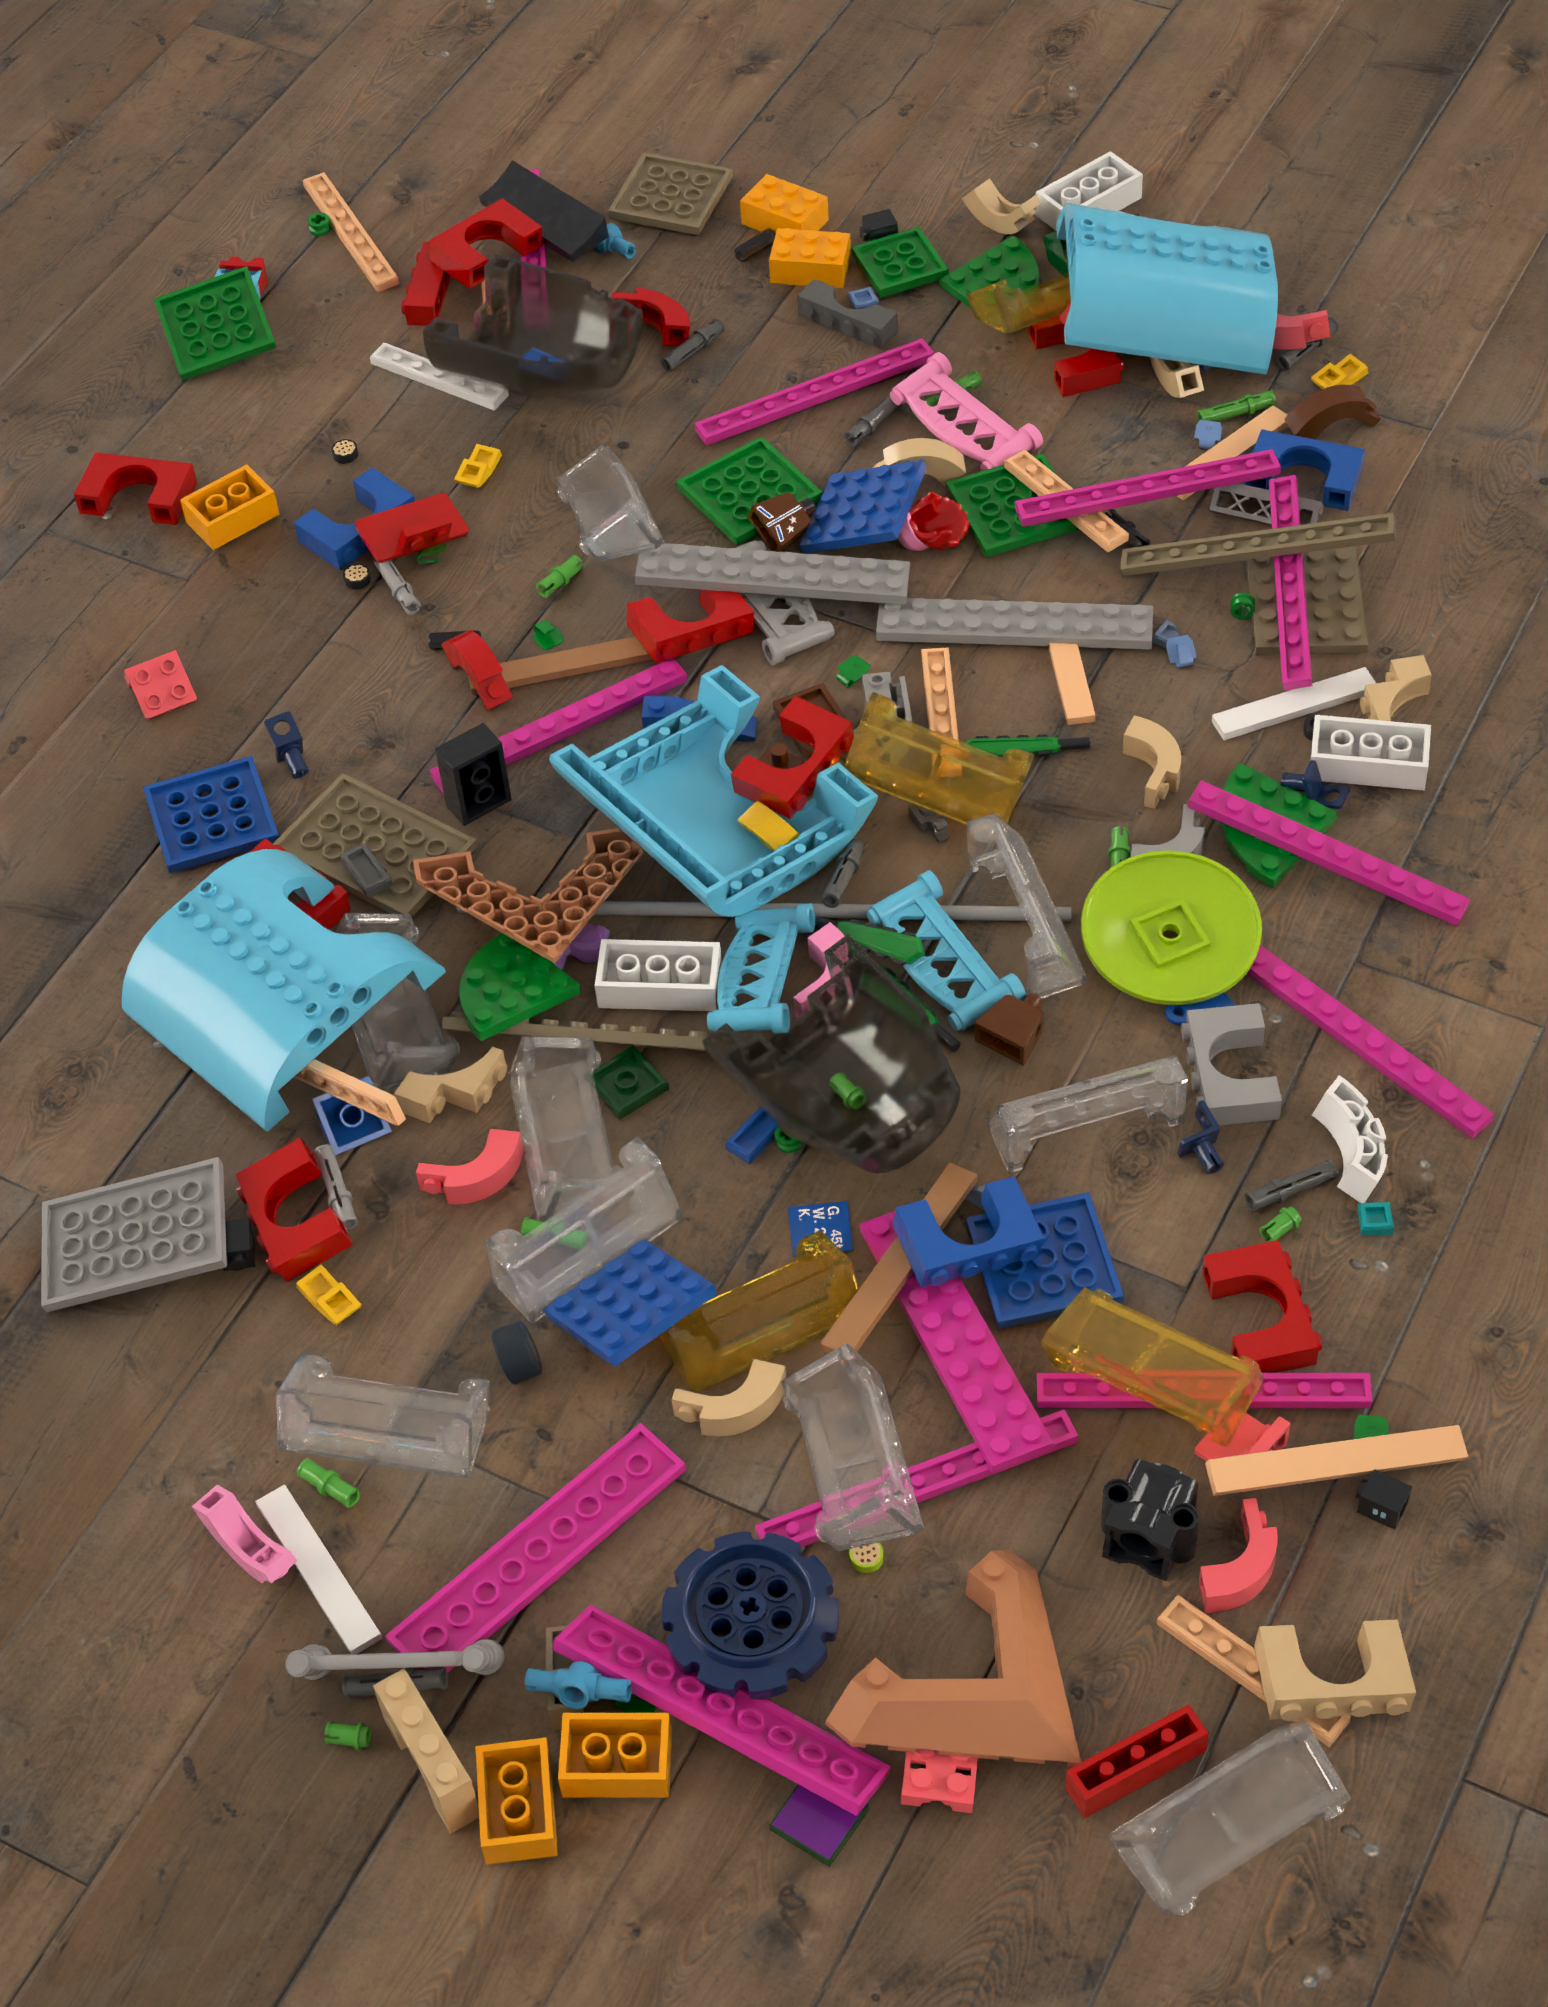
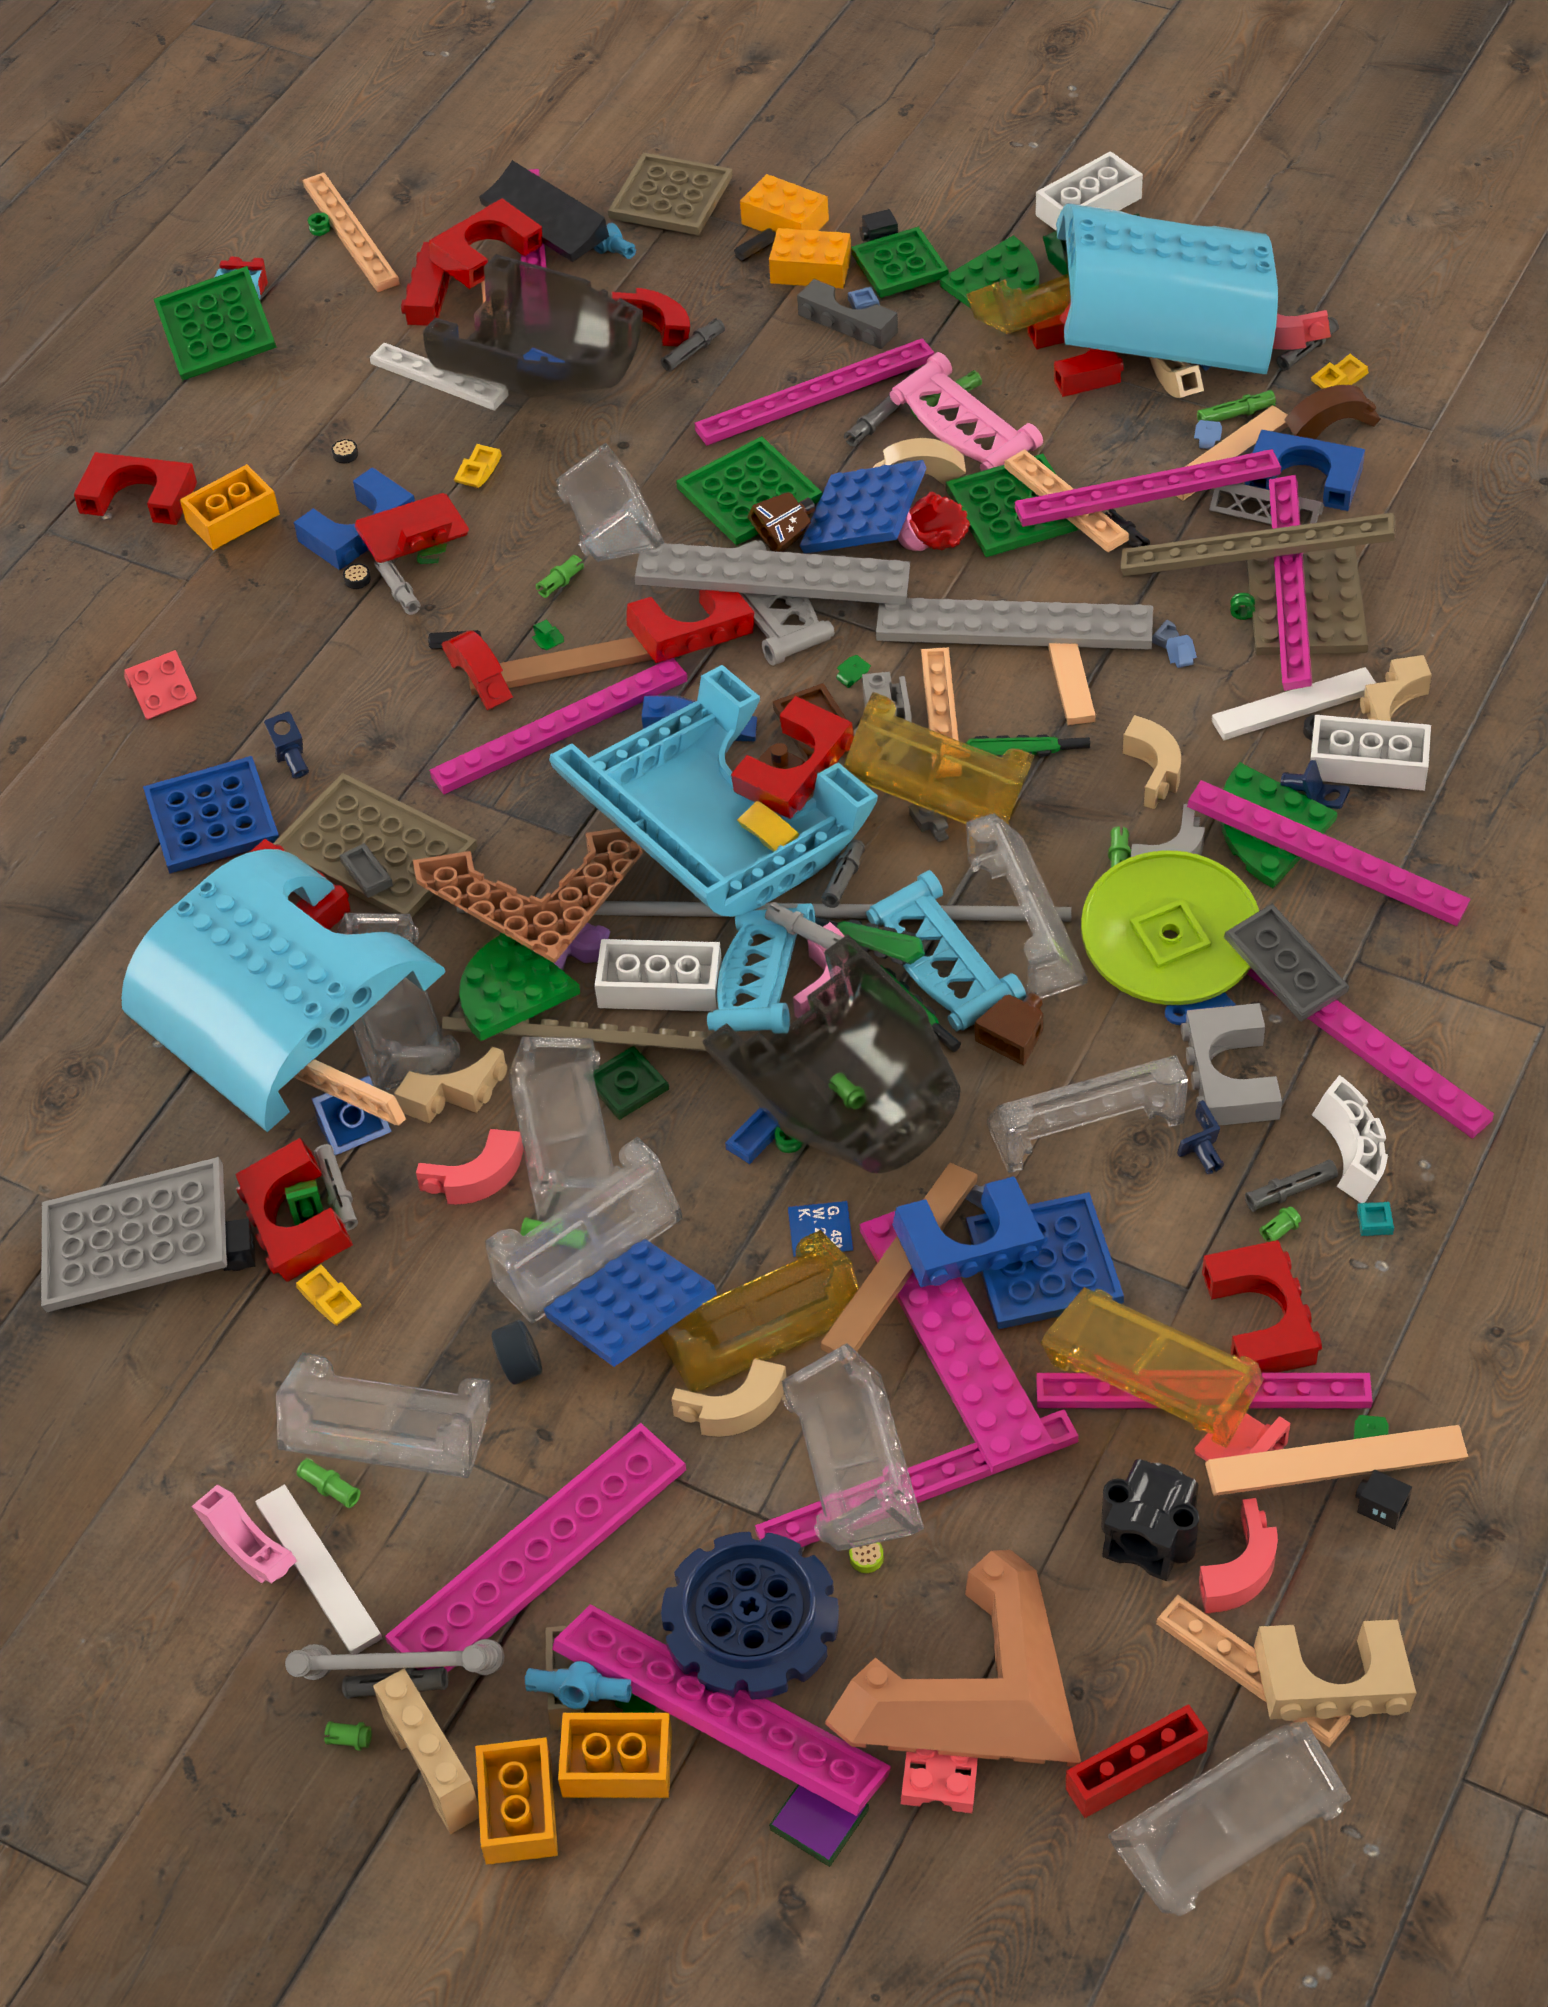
black brick [435,723,512,826] -> none
tan arch [961,178,1042,234] -> none
none -> green slope [285,1180,324,1226]
none -> light grey pin [765,902,850,957]
none -> dark grey tile [1224,903,1350,1022]

